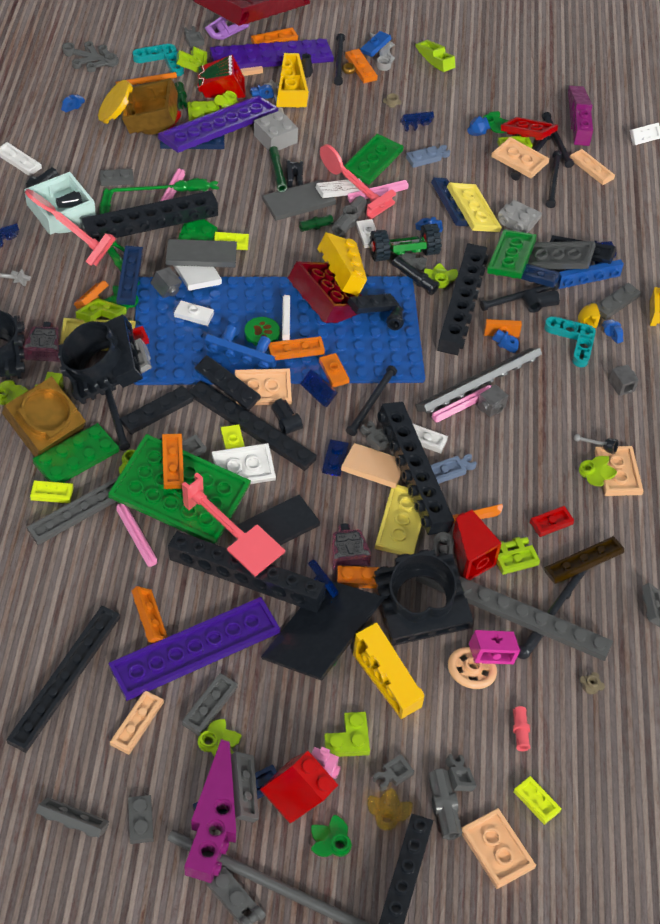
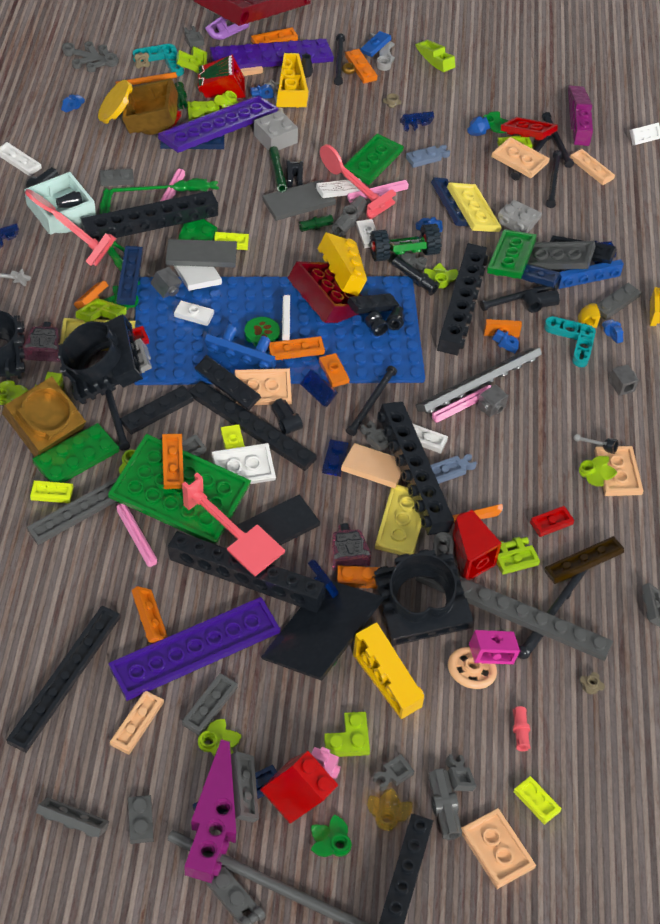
none -> dark tan plate [134,52,150,69]
none -> black wheel [365,311,389,336]

